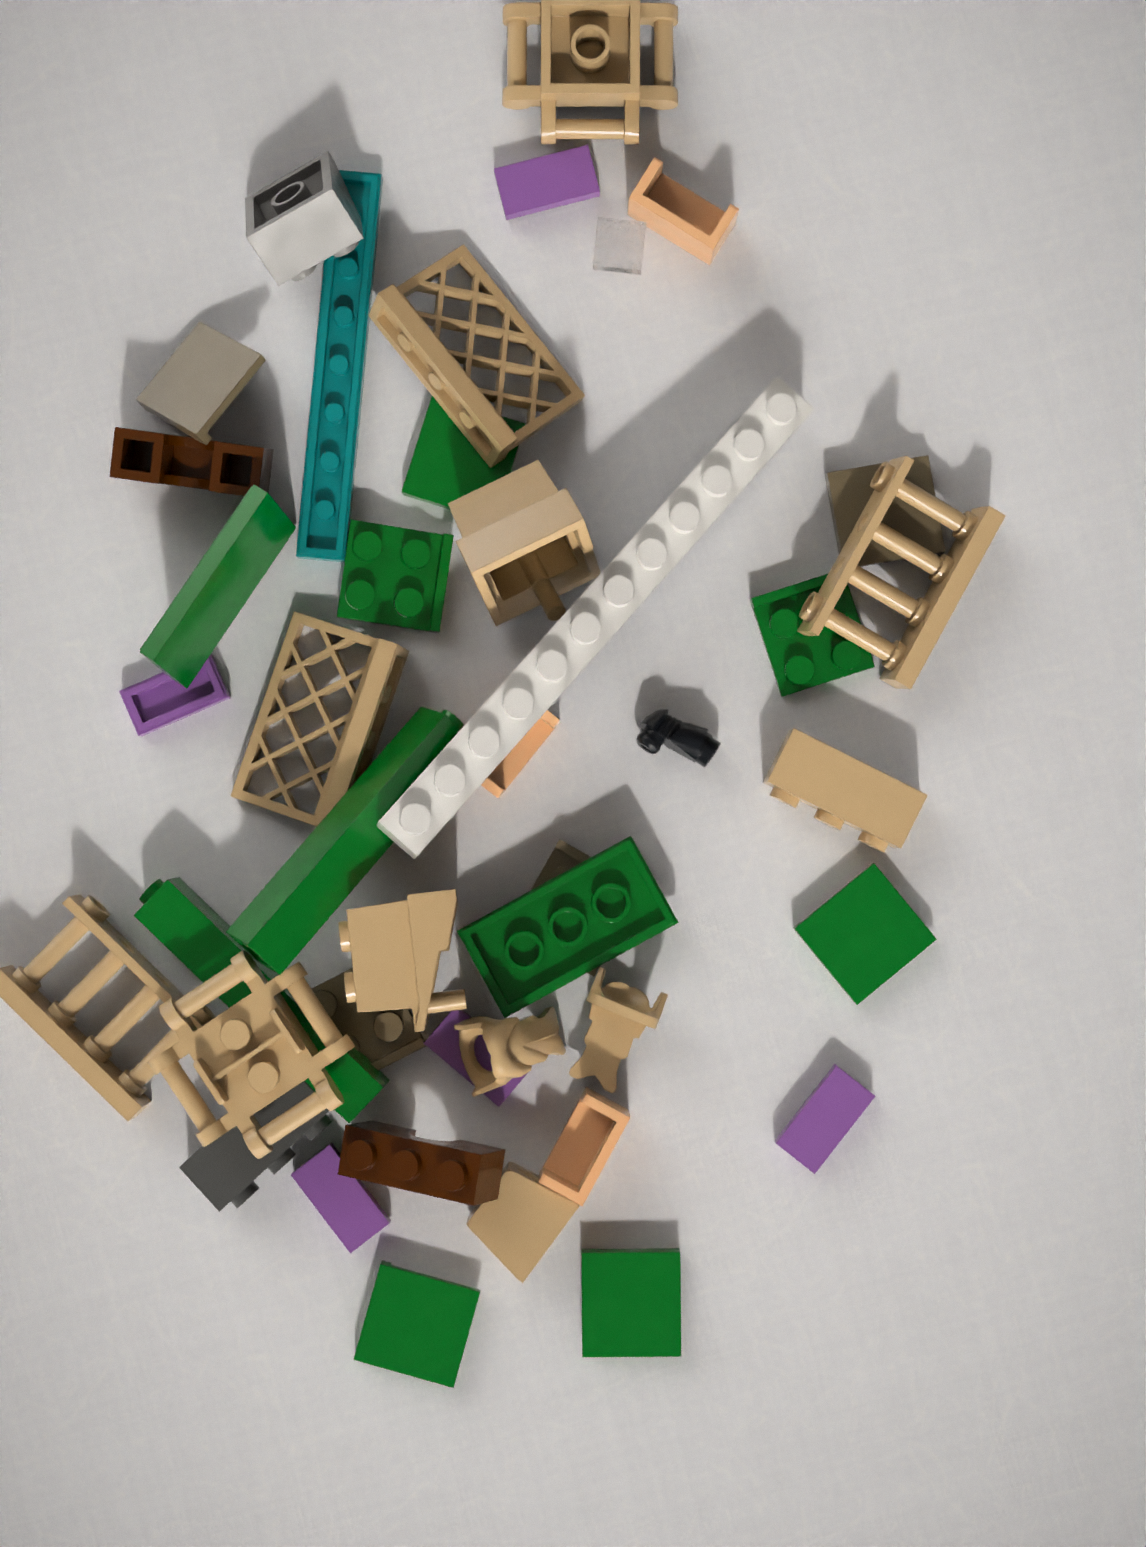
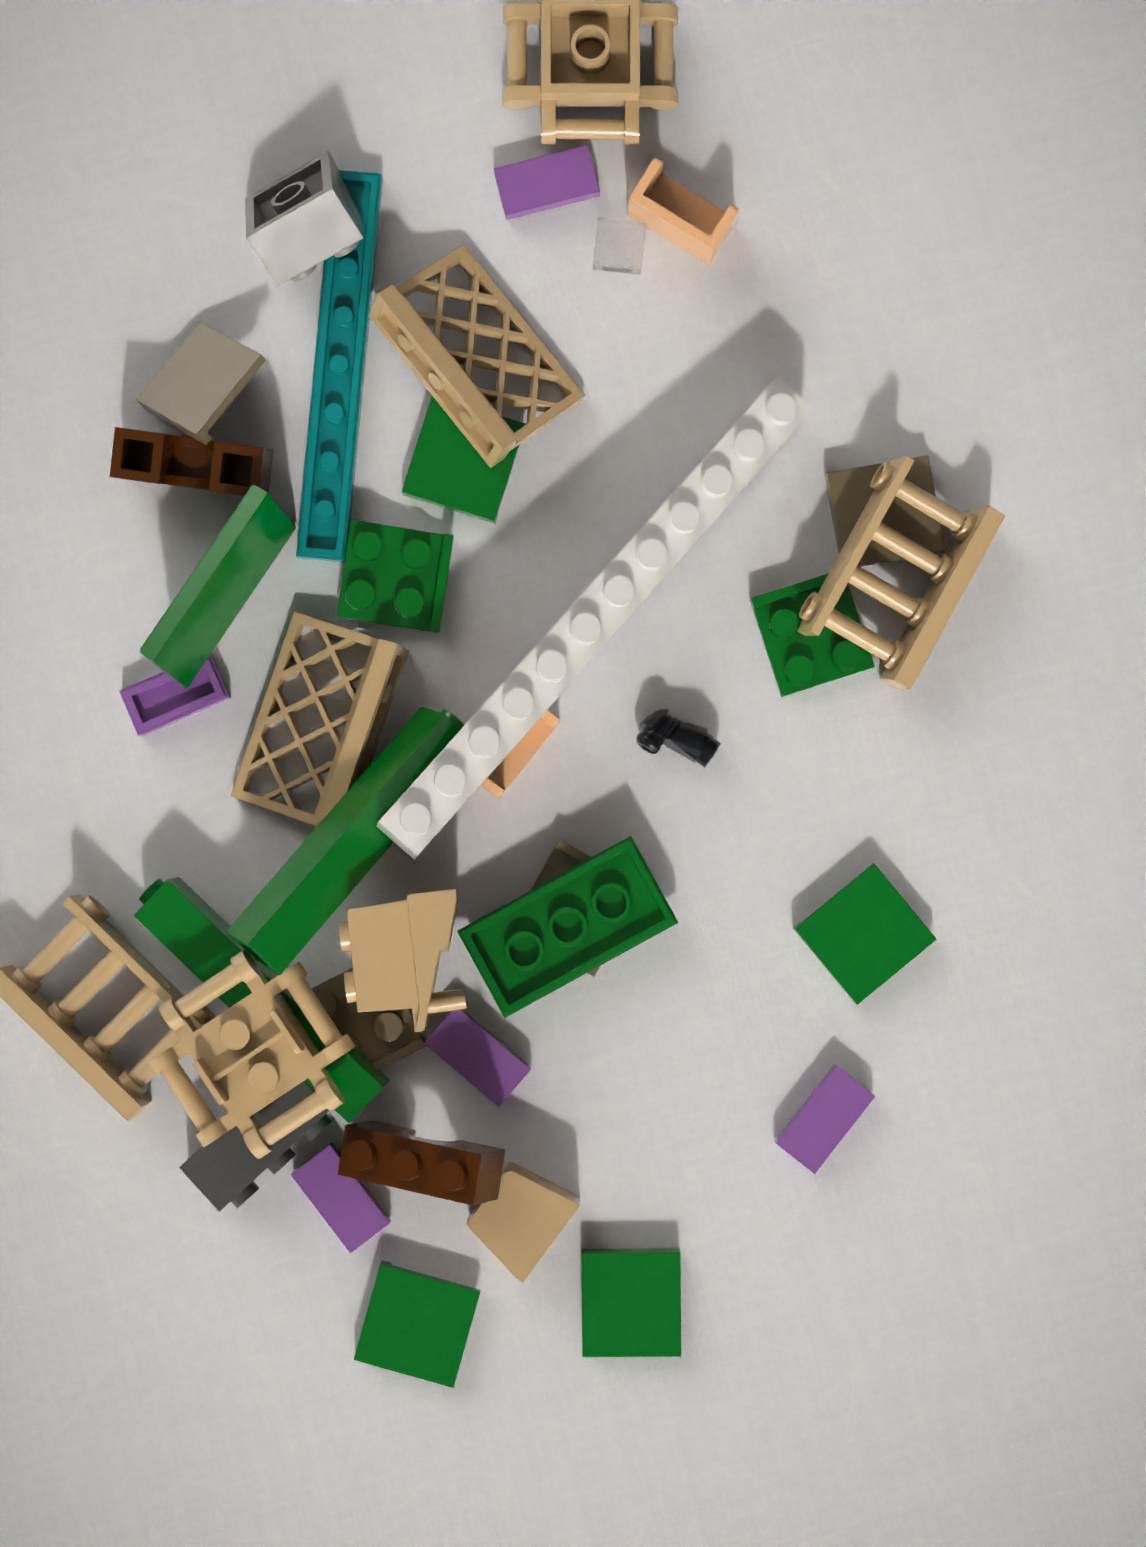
tan piece [448,460,601,626] -> none
tan hair [454,1006,566,1097] -> none
light nougat panel [538,1087,630,1206] -> none
tan hair [569,967,668,1093] -> none
tan brick [763,728,928,853] -> none

